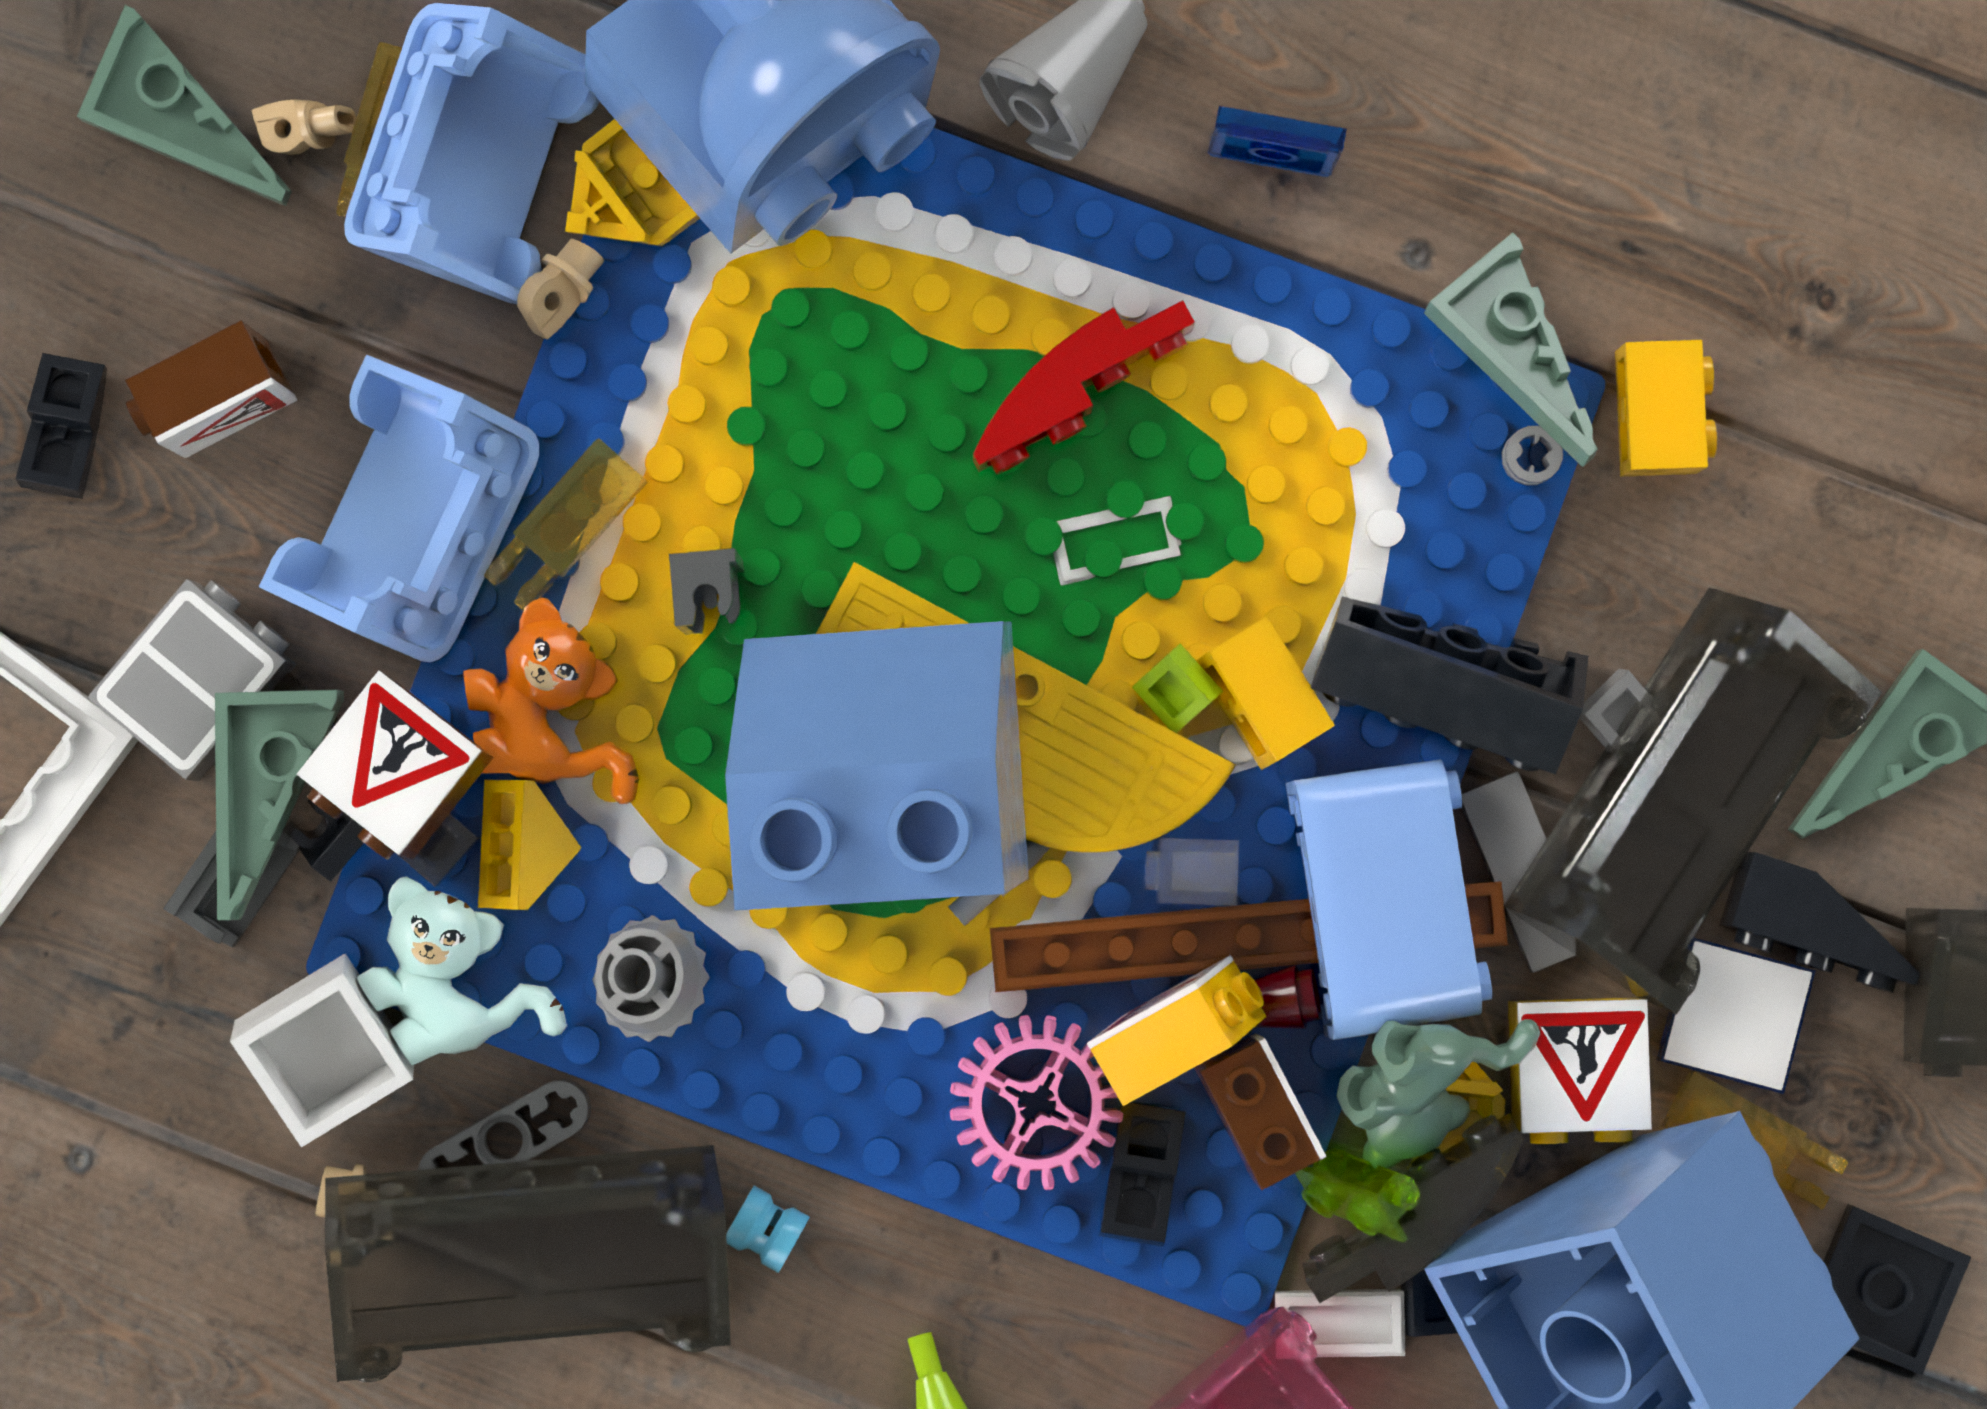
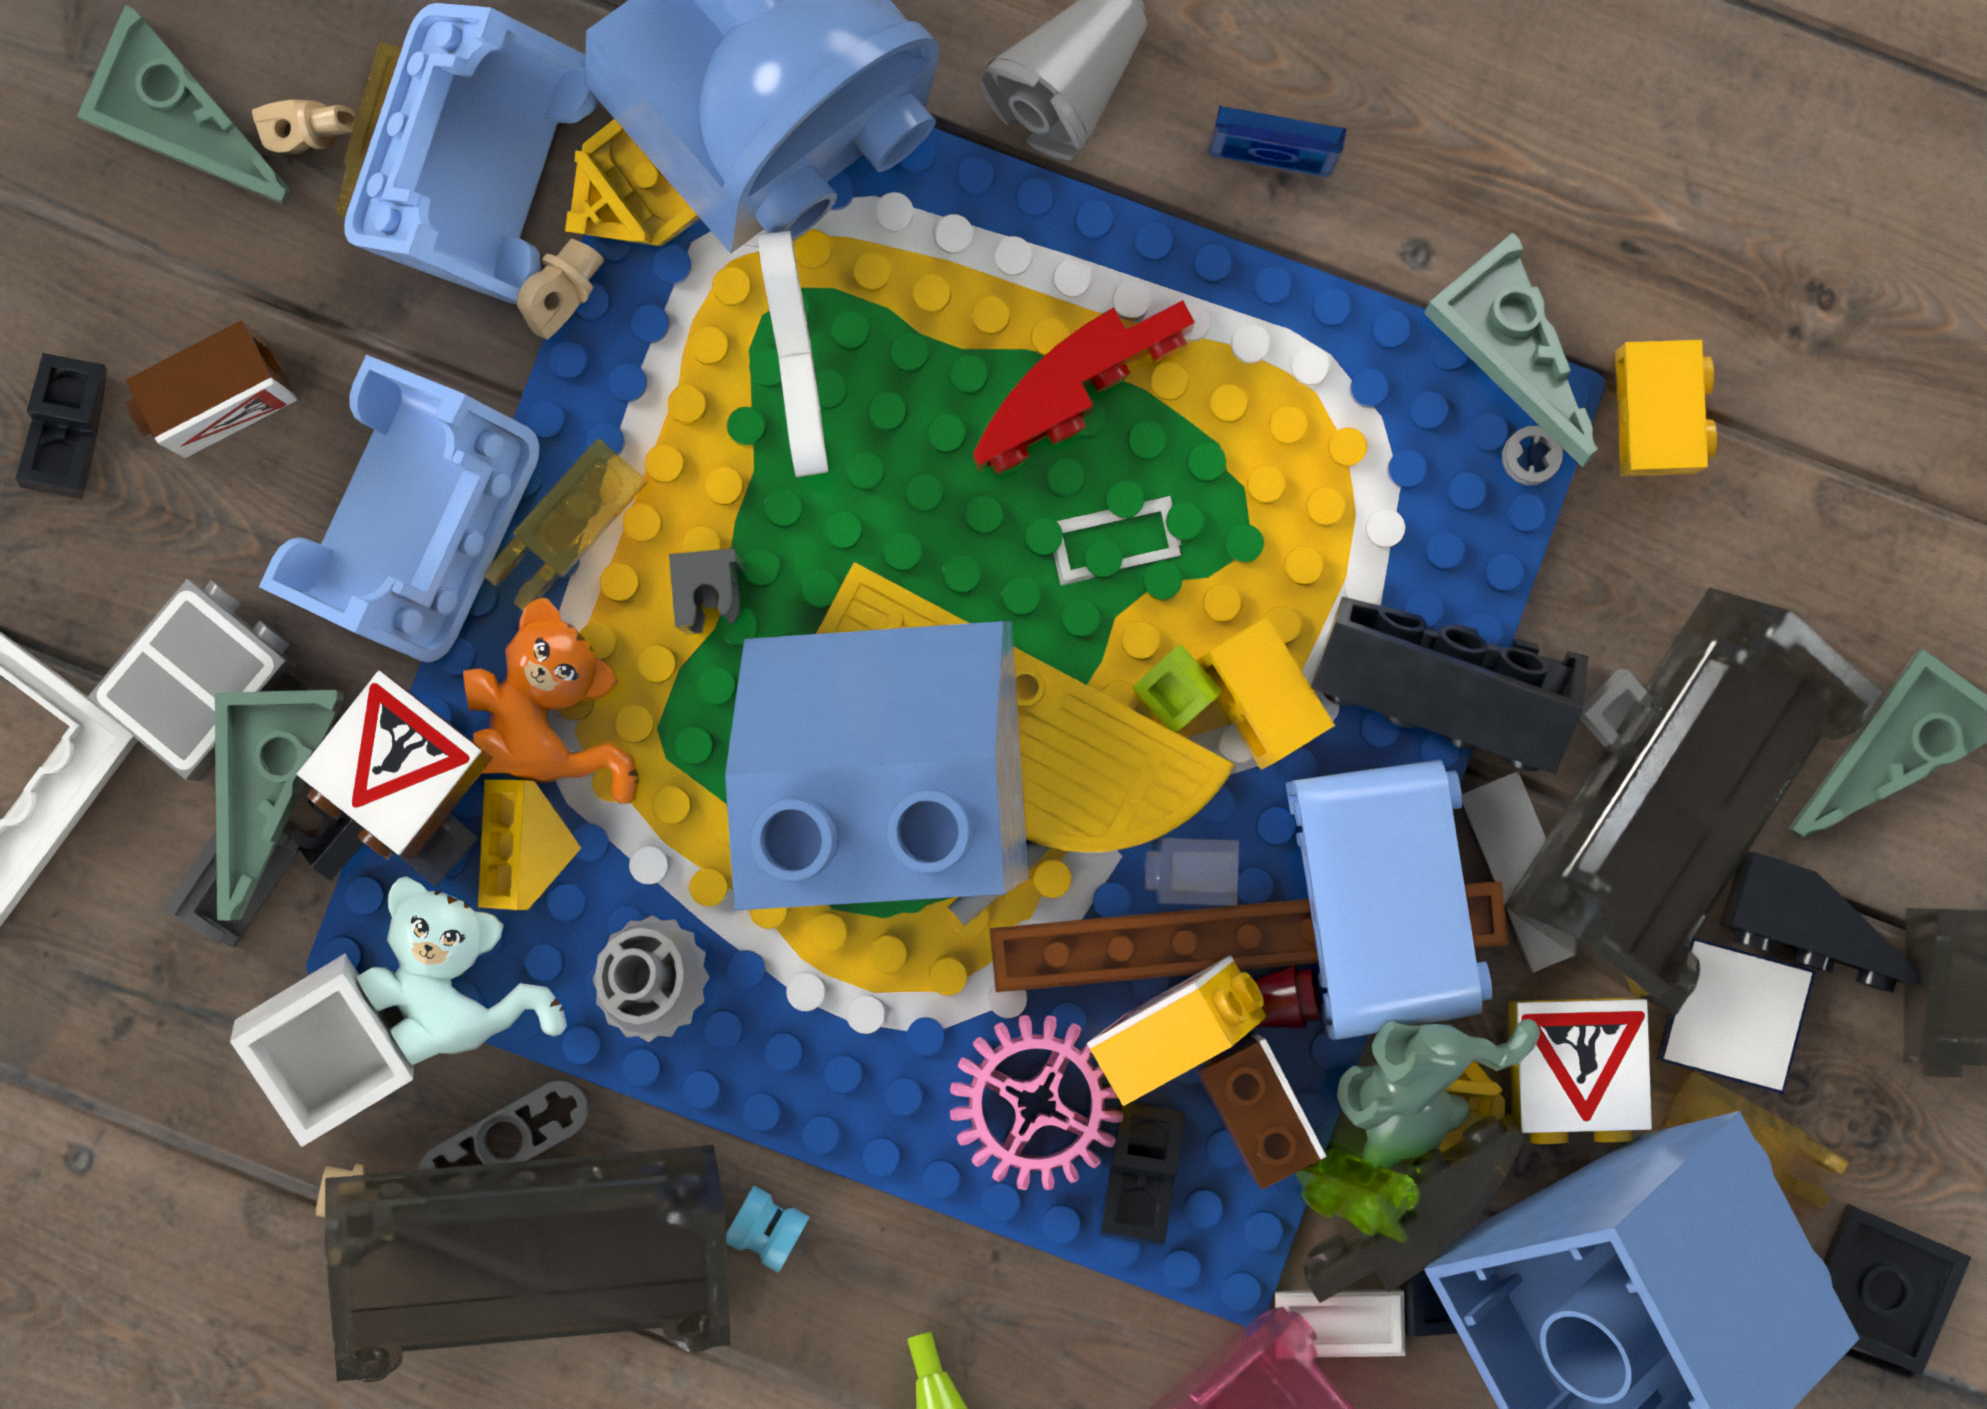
none -> white beam [757,230,828,477]

